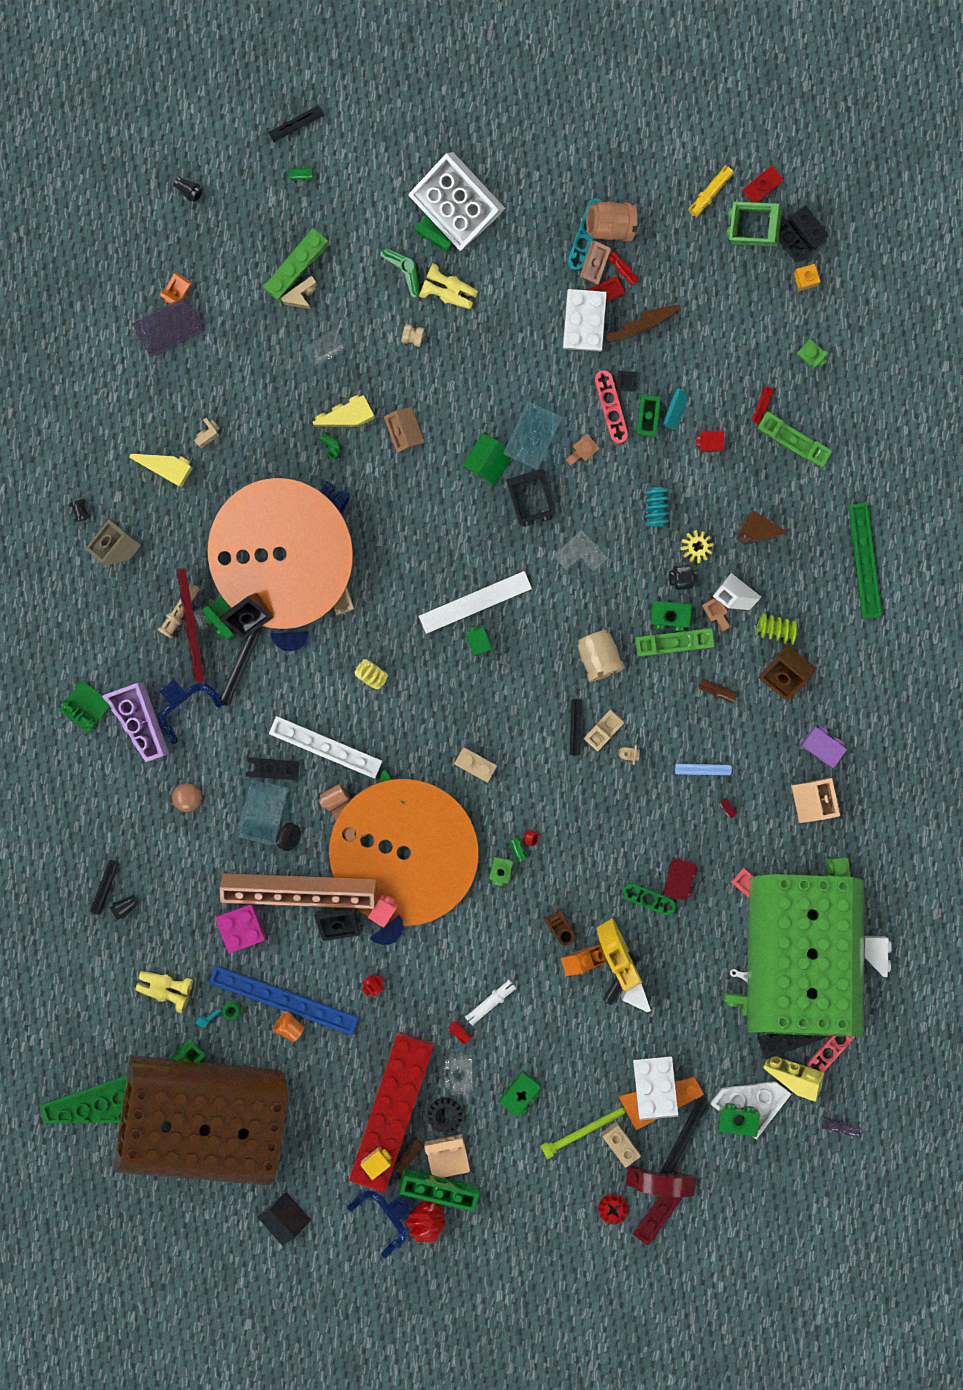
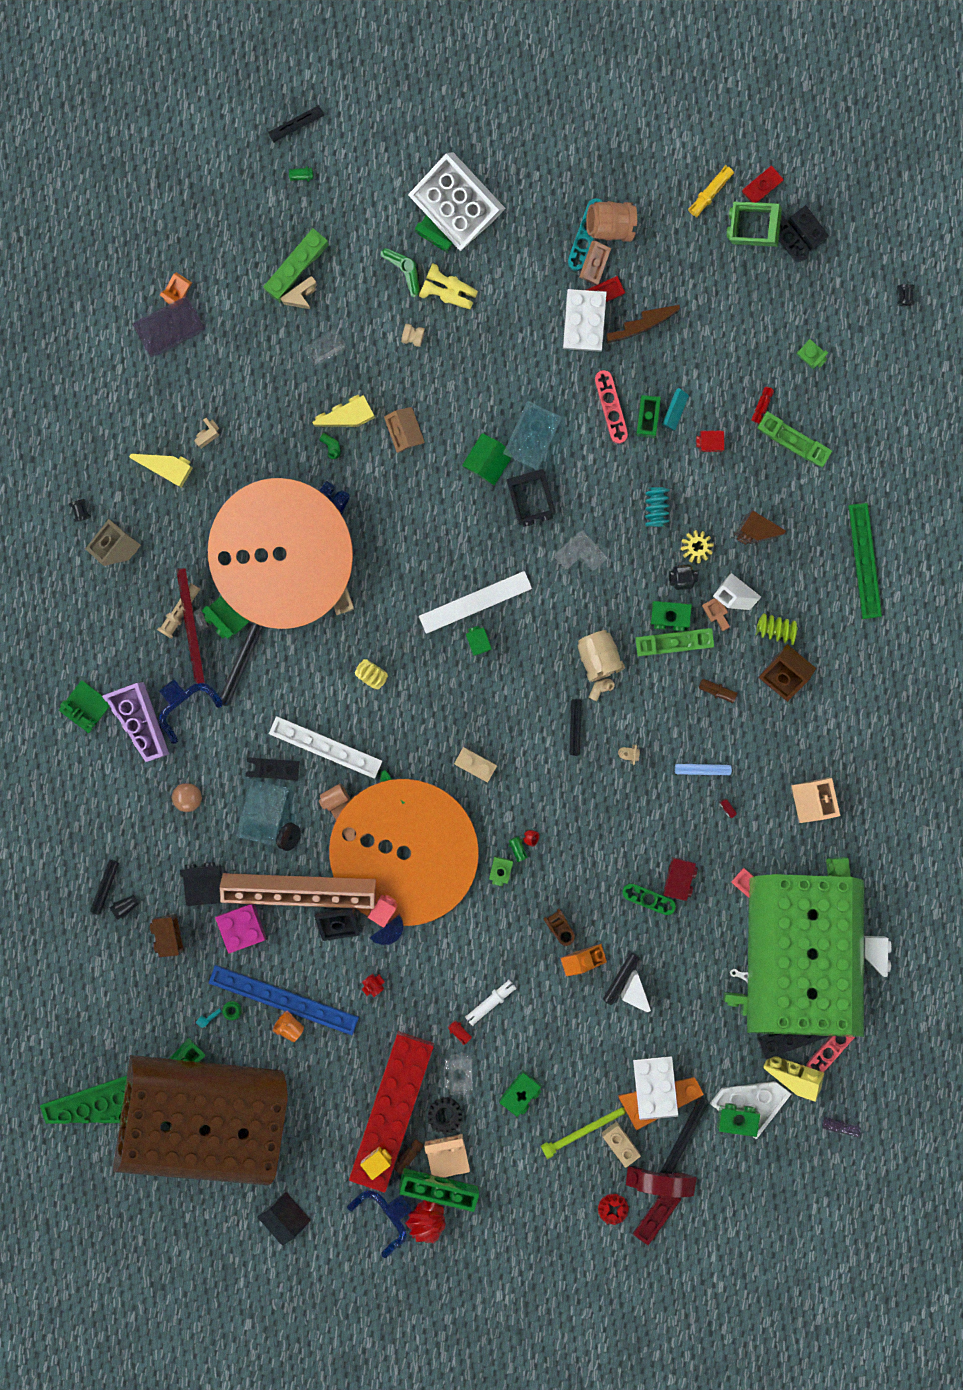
light yellow piece [135,971,193,1014] -> none
black cone [173,176,203,202] -> none
black slope [219,593,273,639] -> none
clear blue plate [270,631,309,652] -> none
nougat plate [565,434,599,465] -> none
tan slope [584,709,625,751] -> none
yellow slope [597,918,642,992] -> none
red axle [608,252,639,285] -> none
black tile [616,371,637,392] -> none
light orange brick [793,264,820,291] -> none
medium lavender brick [800,726,847,768] -> none
none -> reddish brown slope [150,913,184,957]
none -> black bracket [180,862,222,906]
none -> tan arm [588,679,615,701]
none -> black bush [897,284,915,306]

